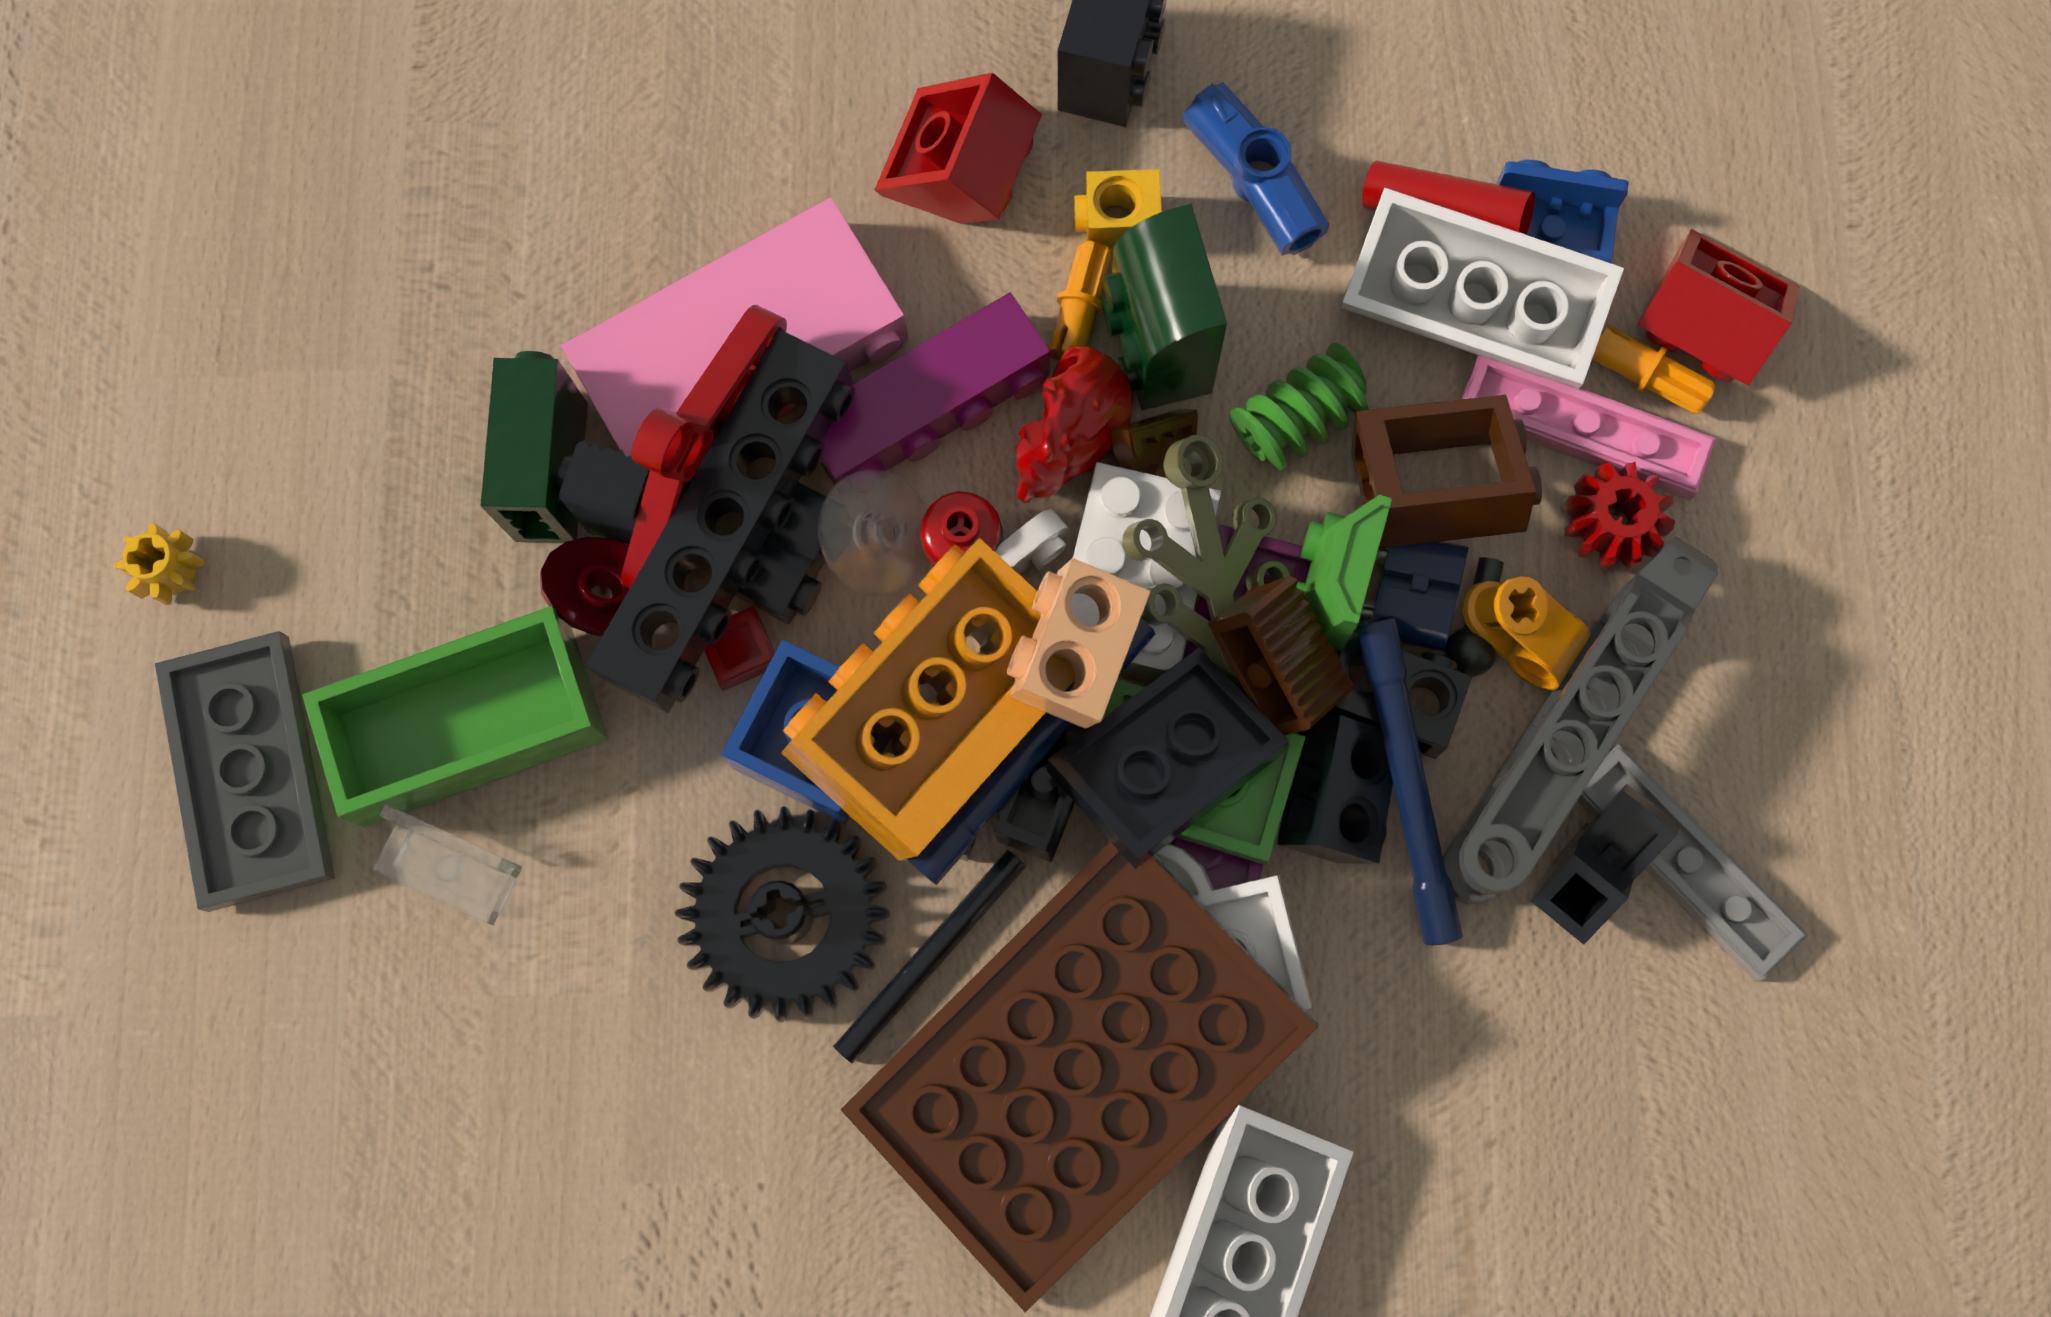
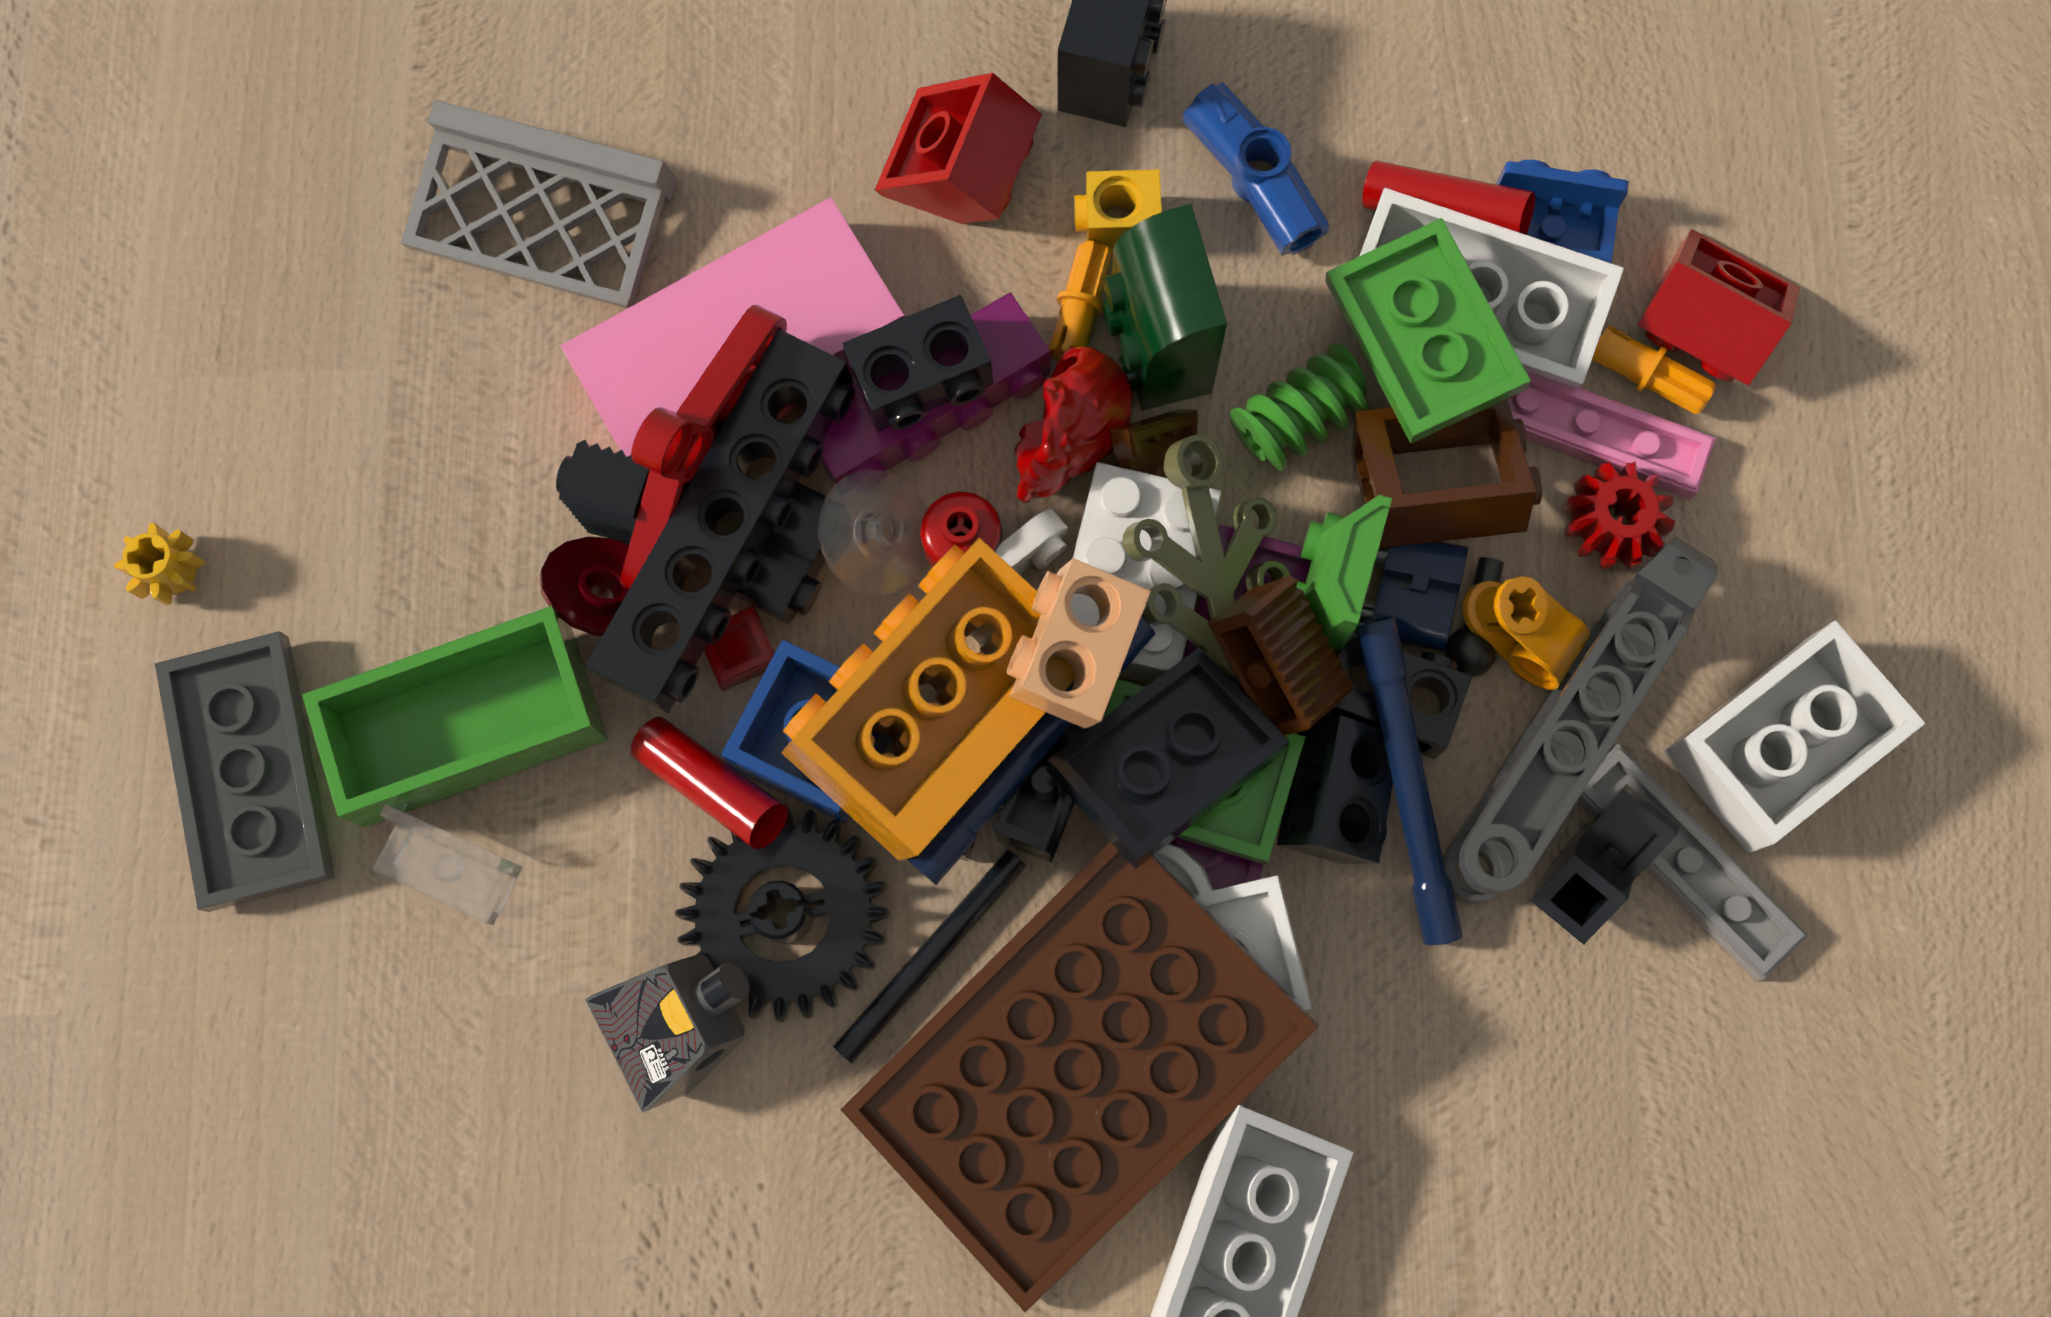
dark green brick [480,351,588,543] -> none
none -> light grey fence [401,100,678,309]
none -> dark grey torso [585,954,750,1113]
none -> red piece [631,717,788,849]
none -> black brick [842,295,993,432]
none -> bright green plate [1325,218,1531,443]
none -> white brick [1662,620,1925,853]

